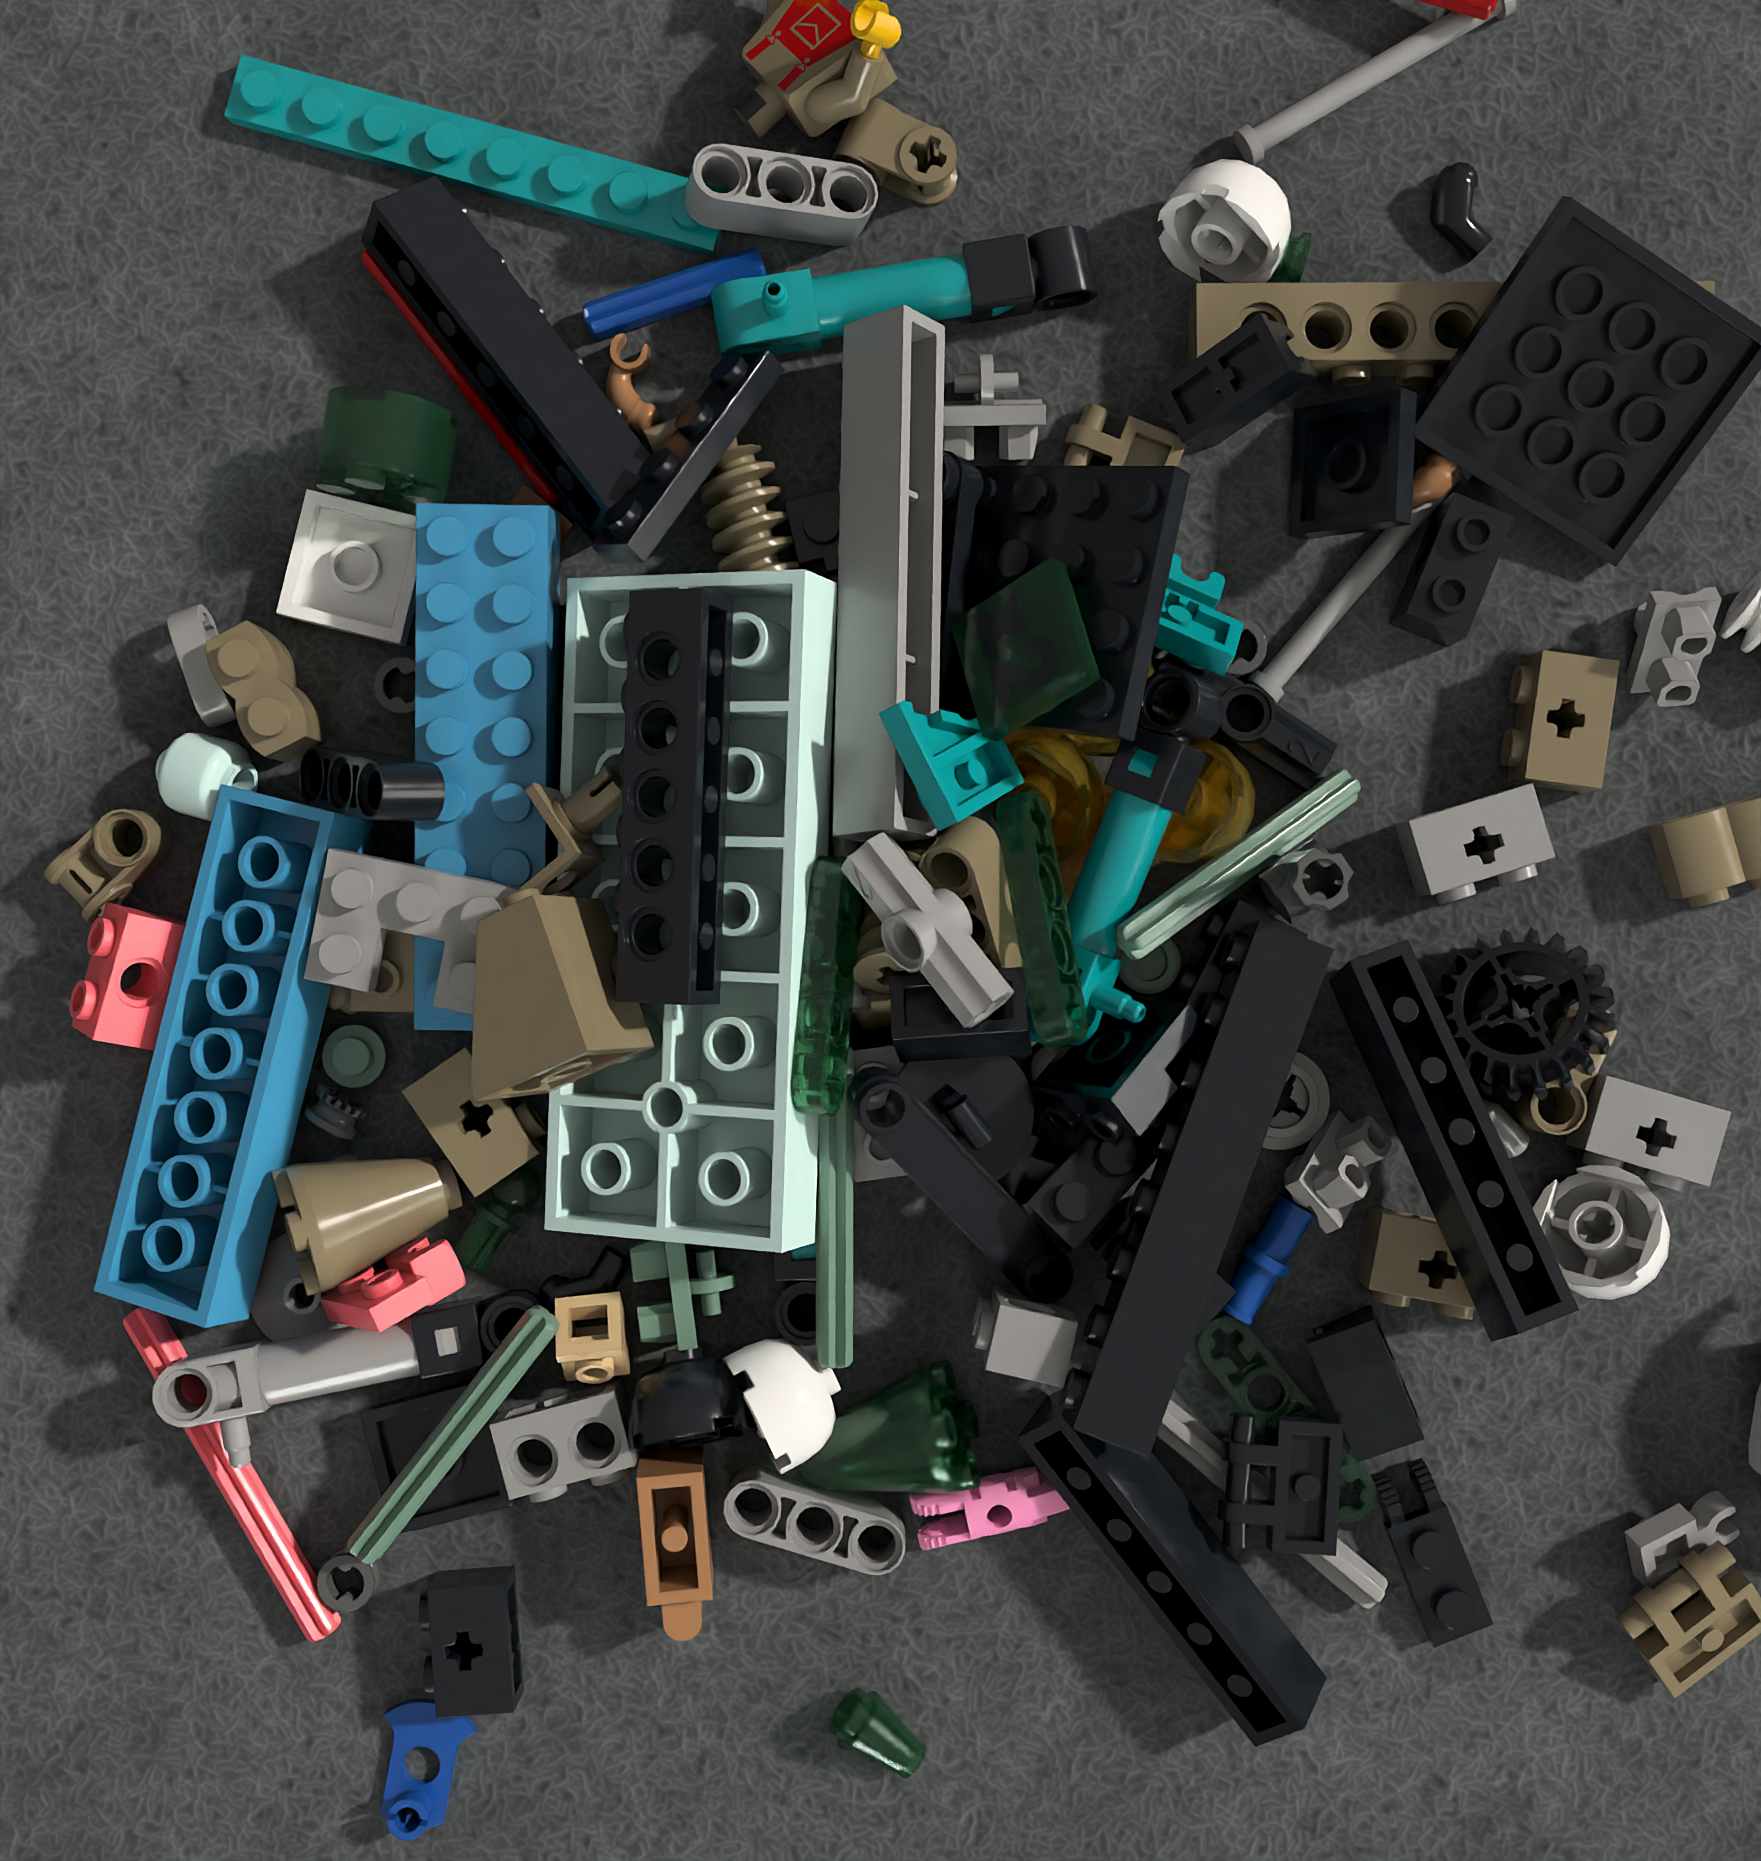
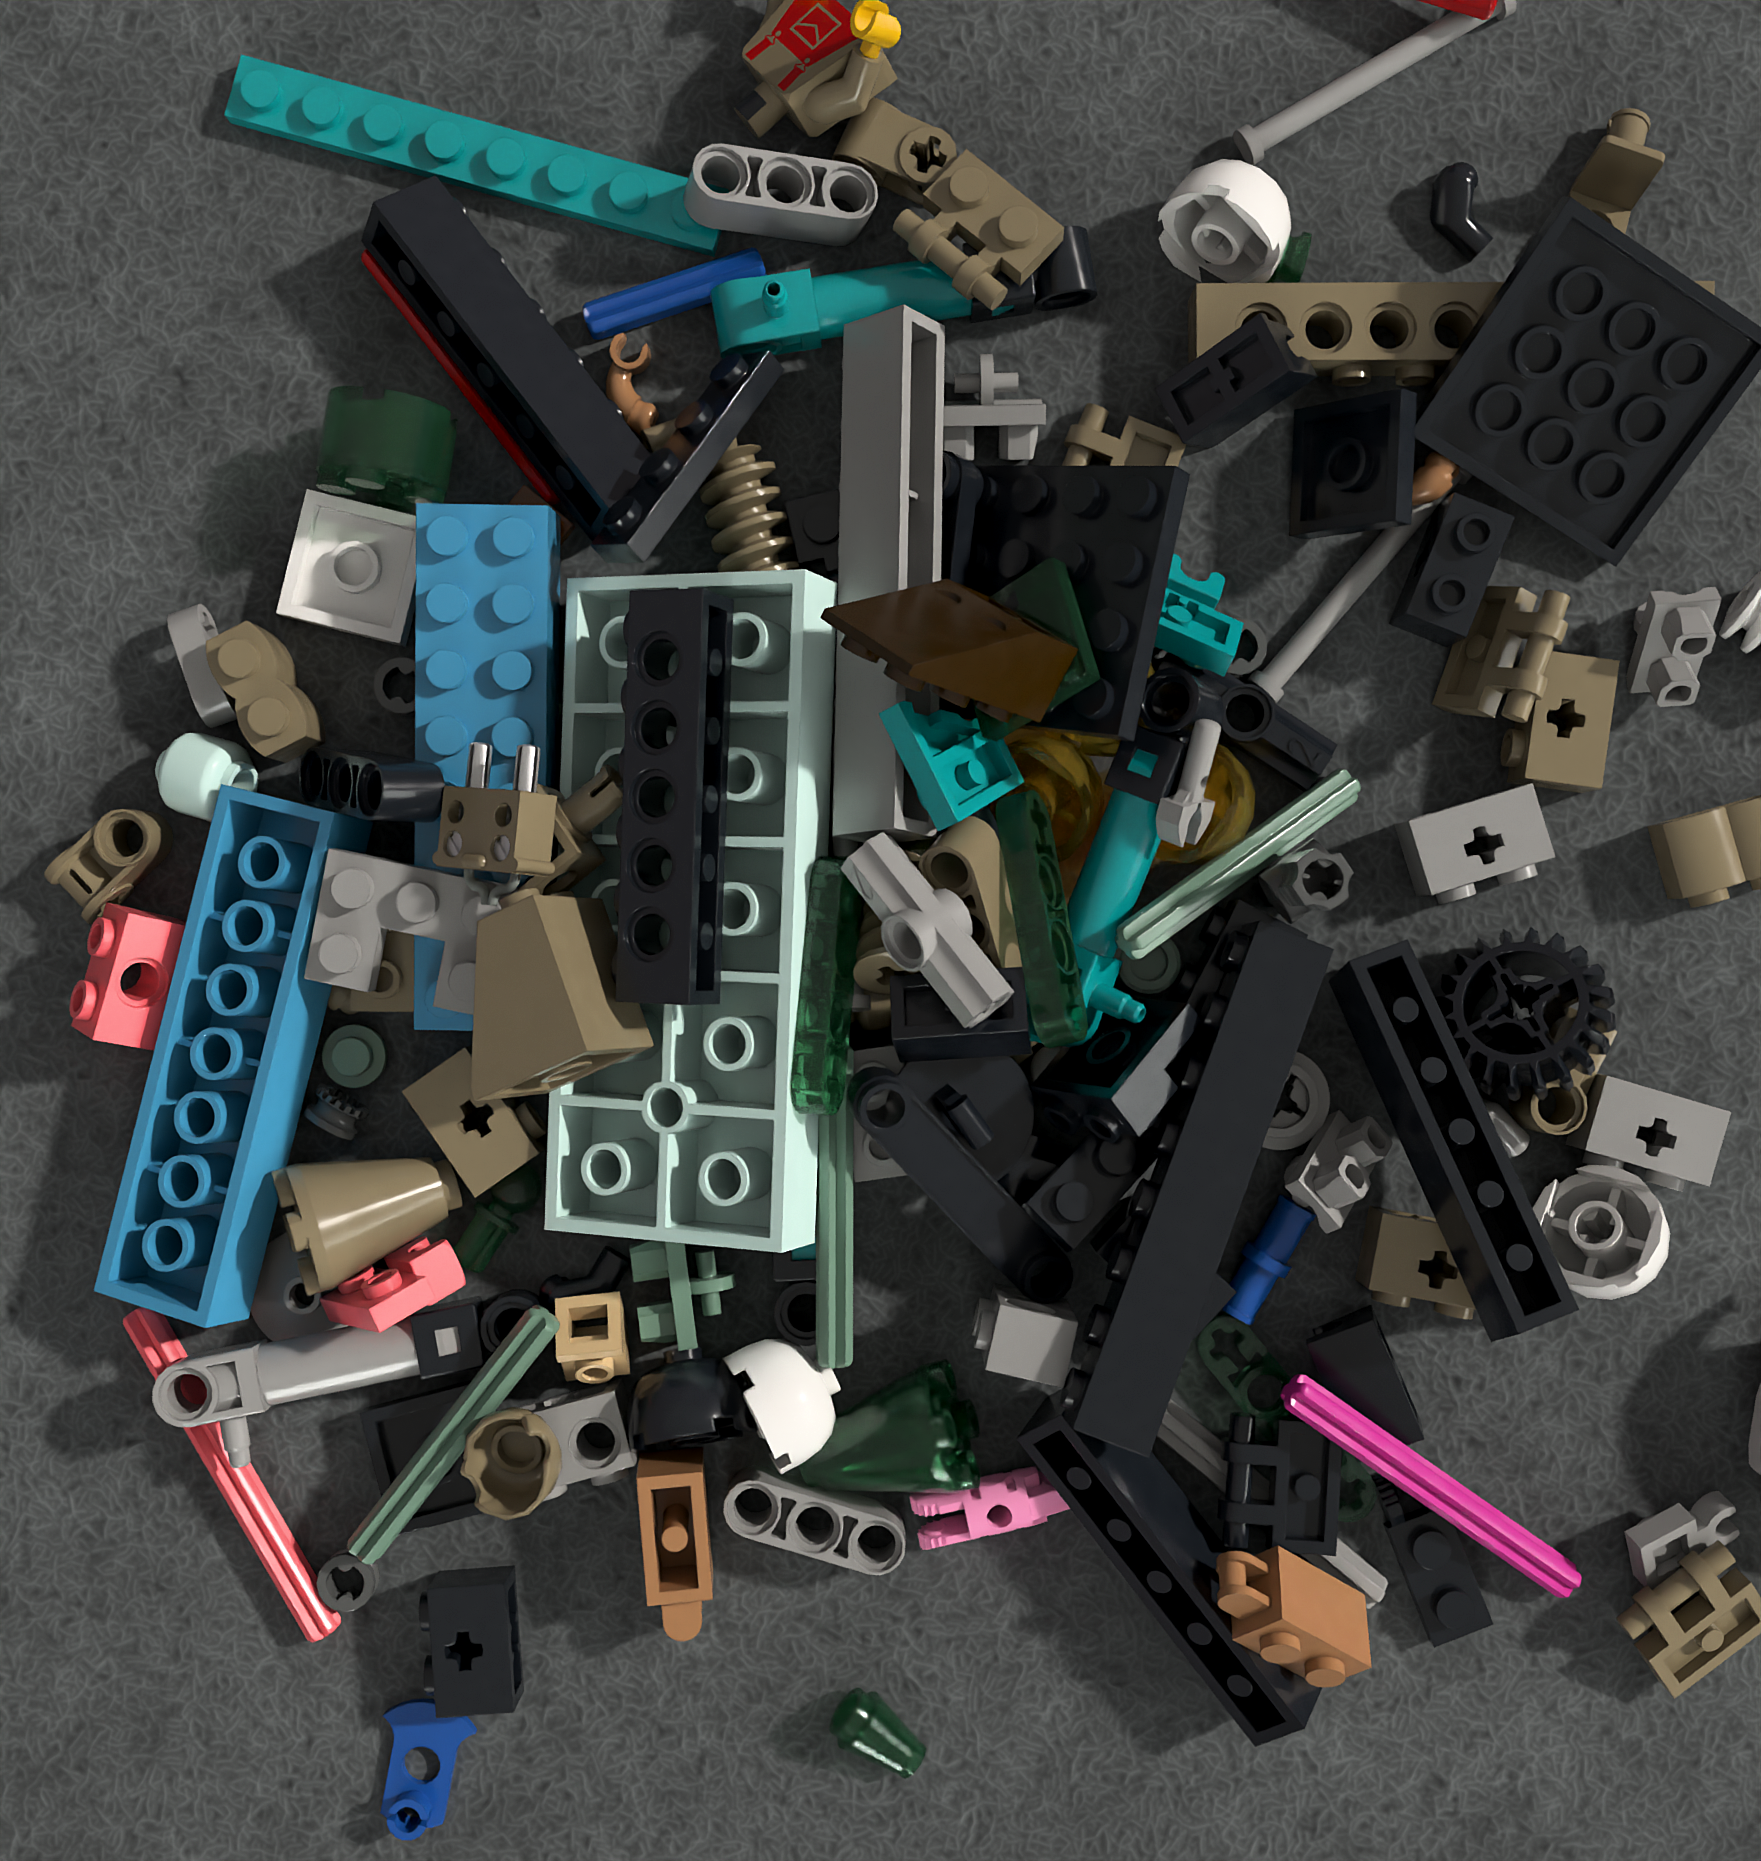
none -> dark tan piece [432,742,557,906]
none -> dark tan hair [460,1407,562,1520]
none -> dark brown slope [820,579,1078,723]
none -> dark tan plate [893,149,1064,310]
none -> light grey bar [1156,719,1221,847]
none -> medium nougat brick [1216,1545,1372,1687]
none -> dark pink axle [1280,1374,1582,1598]
none -> dark tan plate [1432,586,1571,723]
none -> dark tan bracket [1568,108,1665,234]

